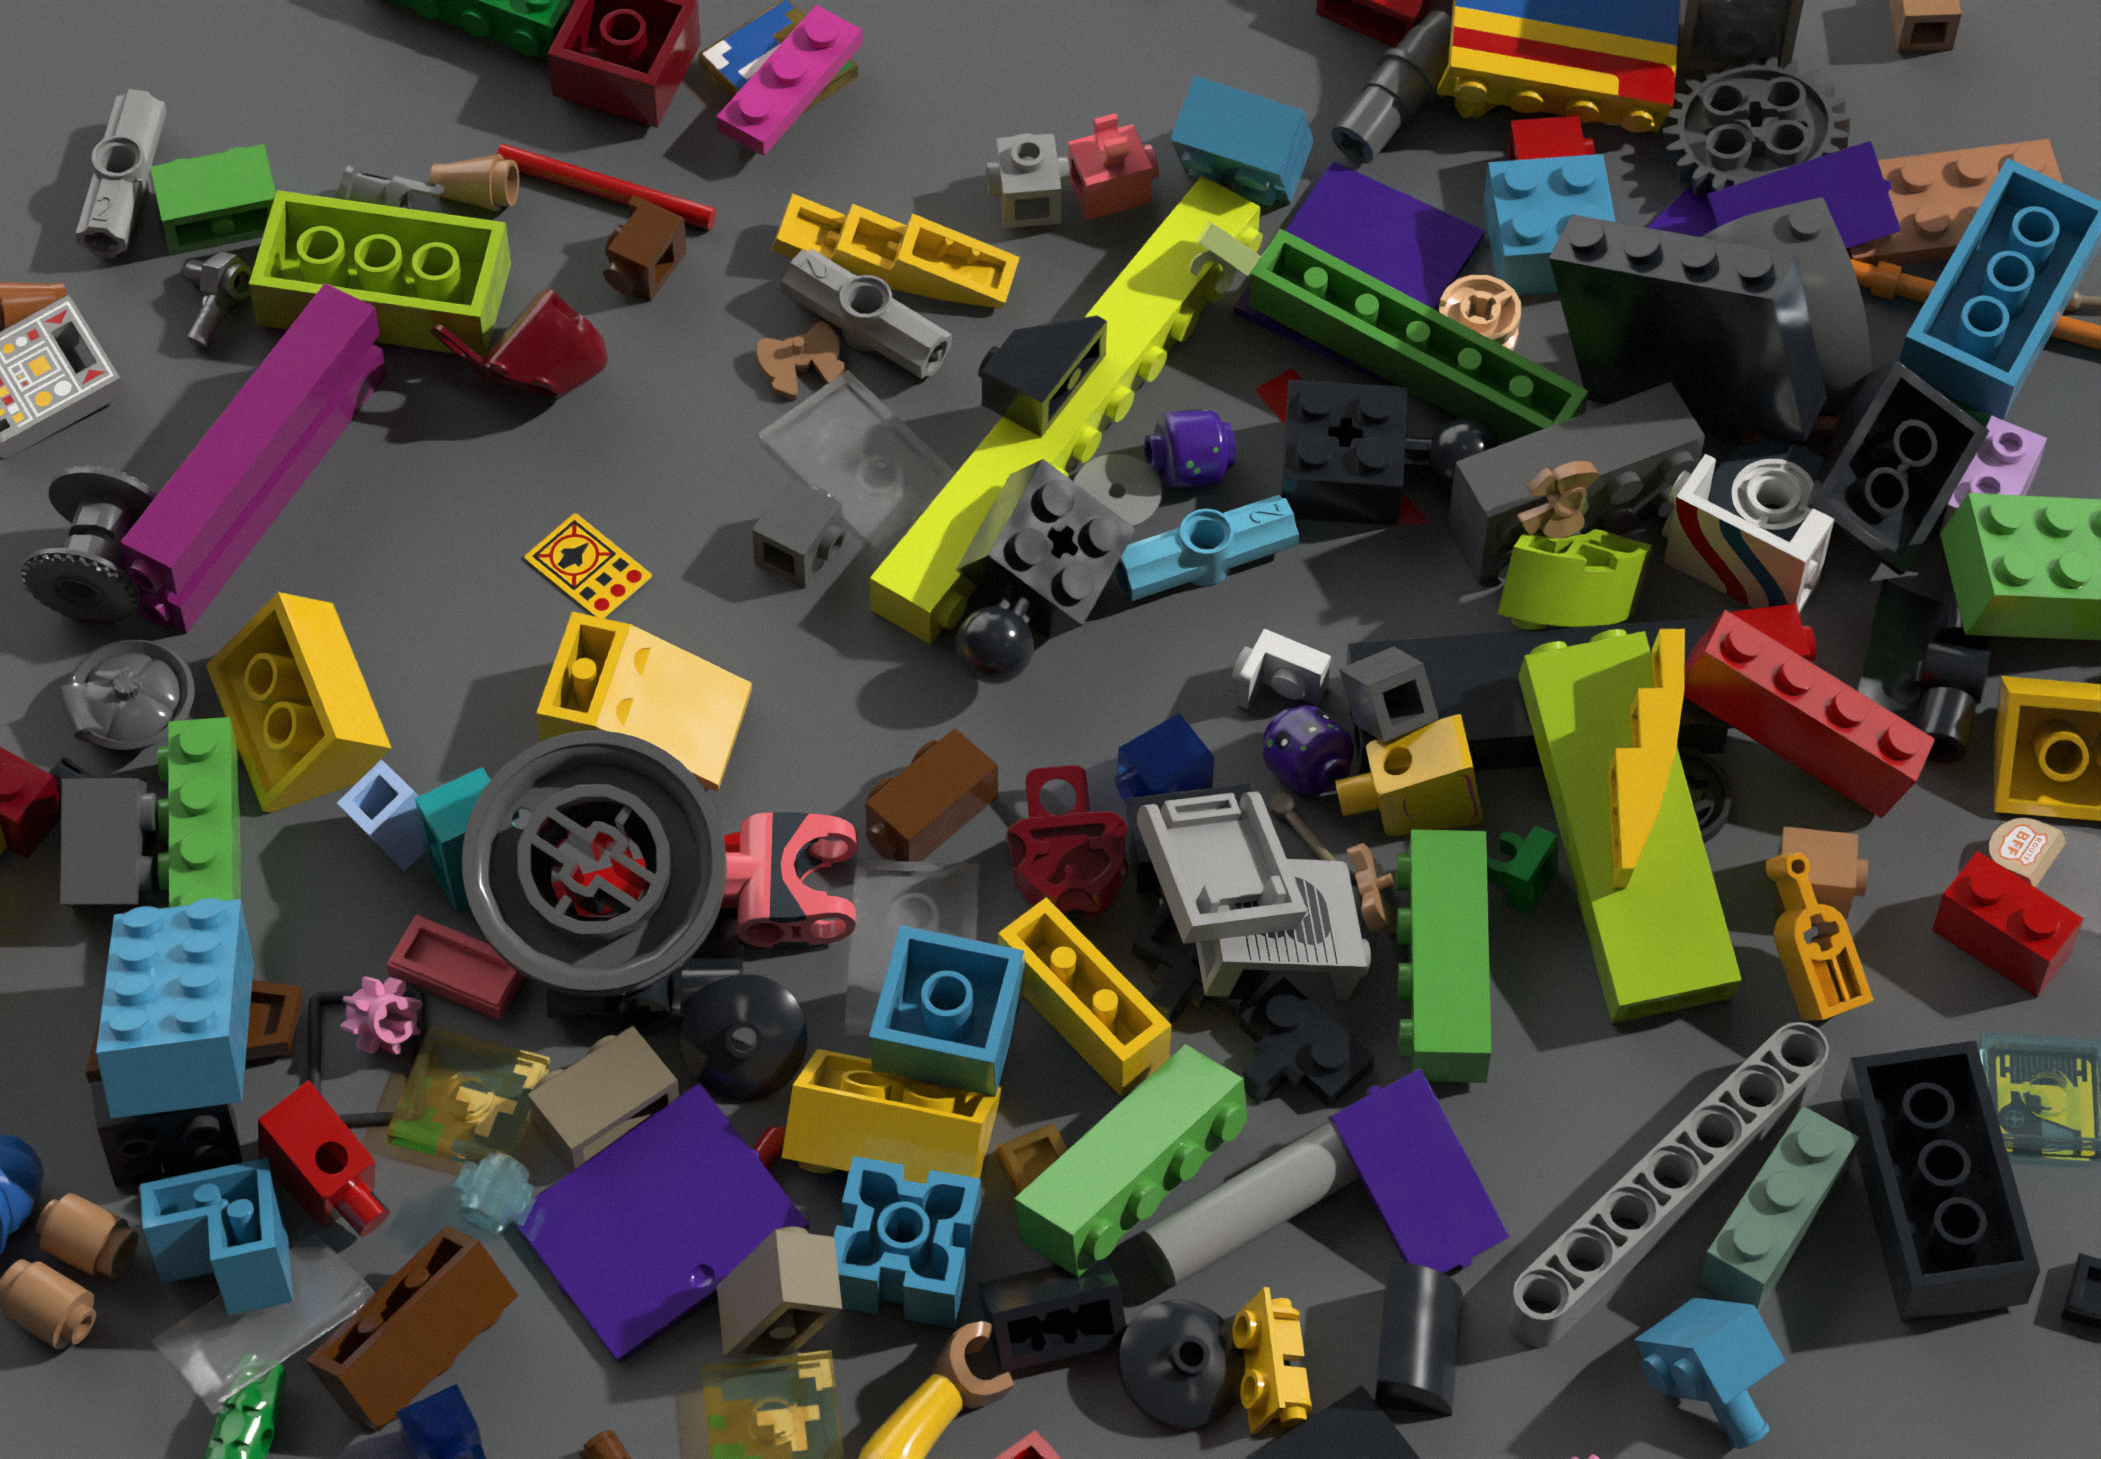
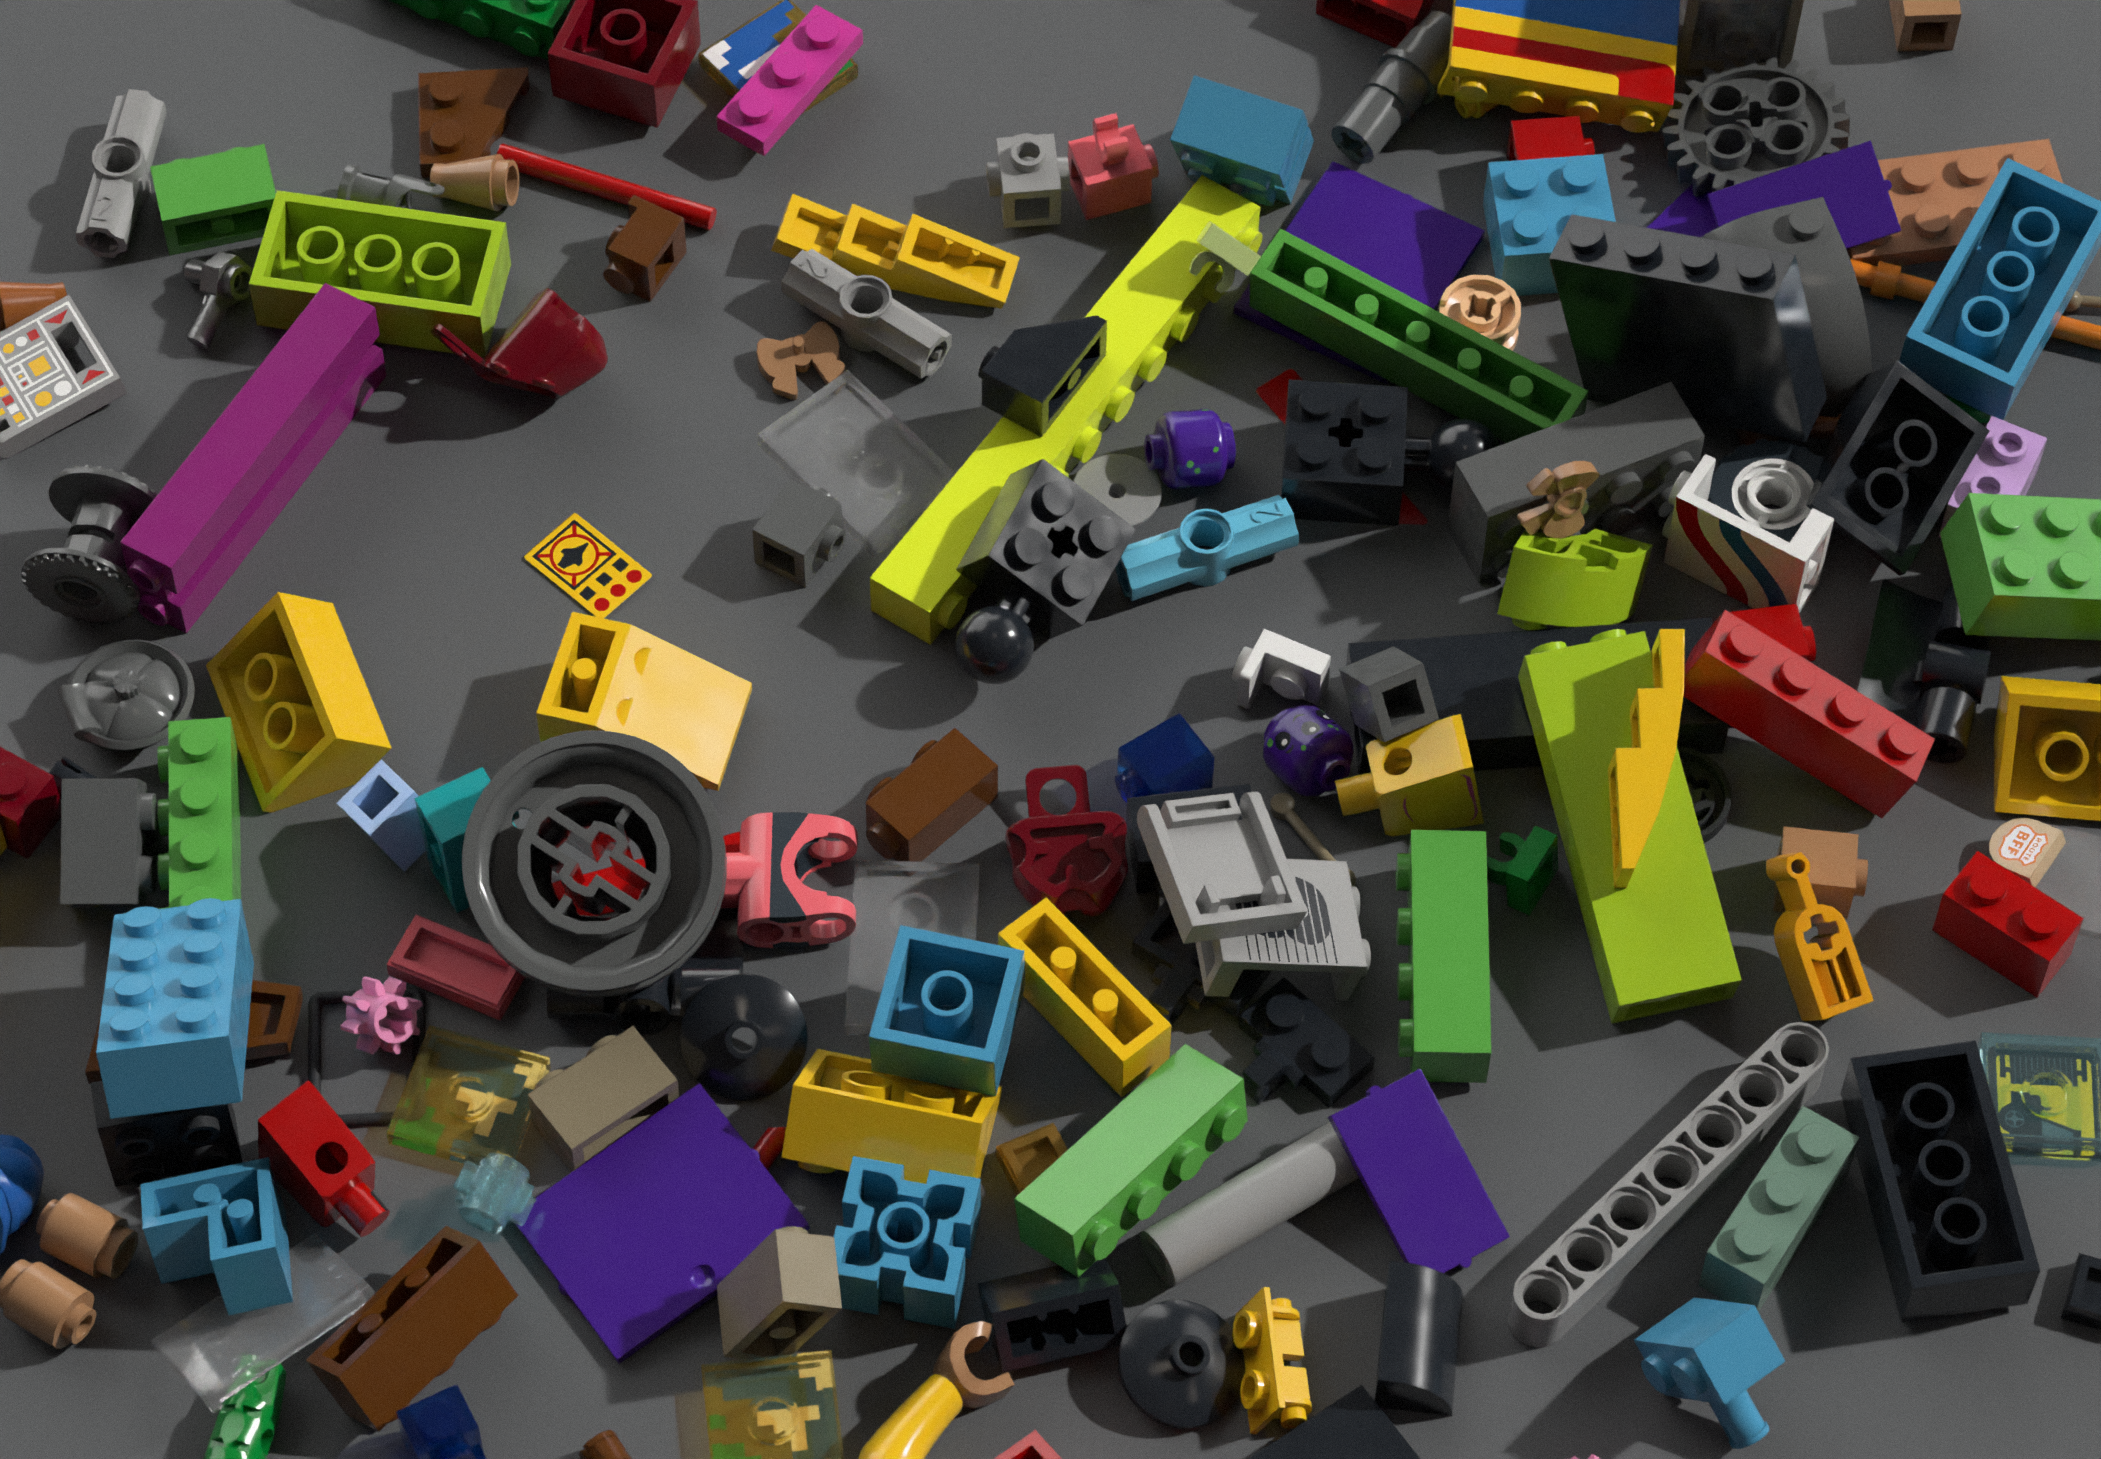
medium nougat piece [1346,843,1397,936] -> none
none -> reddish brown wing [418,67,530,178]

